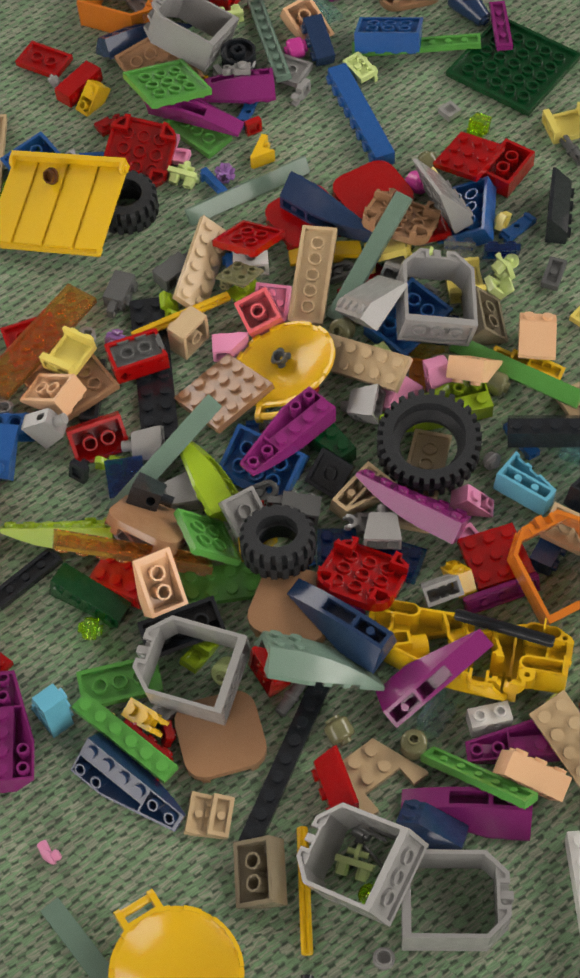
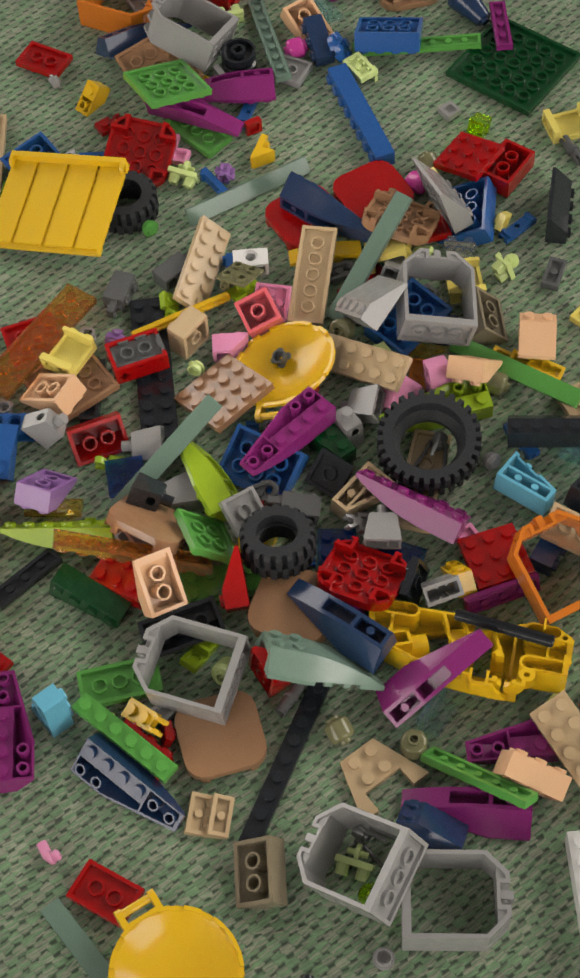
reddish brown plate [43,167,59,185] -> none
red brick [54,60,103,108] -> none
black tile [68,458,90,485] -> none
clear neon green gear [77,617,104,640] -> none
red plate [212,220,286,258] -> none
light grey plate [222,61,251,76] -> none
light grey plate [290,78,311,107] -> none
yellow axle [296,826,313,956] -> none
red slope [311,745,359,811] -> none
bright pink slope [450,484,494,517] -> none
white brick [466,700,513,738] -> none
clear blue plate [482,241,521,259] -> none
yellowish green bracket [484,275,515,300] -> none
none -> medium lavender slope [14,468,77,514]
none -> clear yellow plate [24,499,84,517]
none -> red plate [65,858,145,929]
none -> bright green plate [142,220,158,237]
none -> yellowish green plate [187,360,205,377]
none -> red slope [219,545,250,613]
none -> blue plate [327,31,353,64]
none -> light grey torso [334,406,365,447]
none -> black plate [399,556,430,605]
none -> dark grey plant [414,431,449,467]

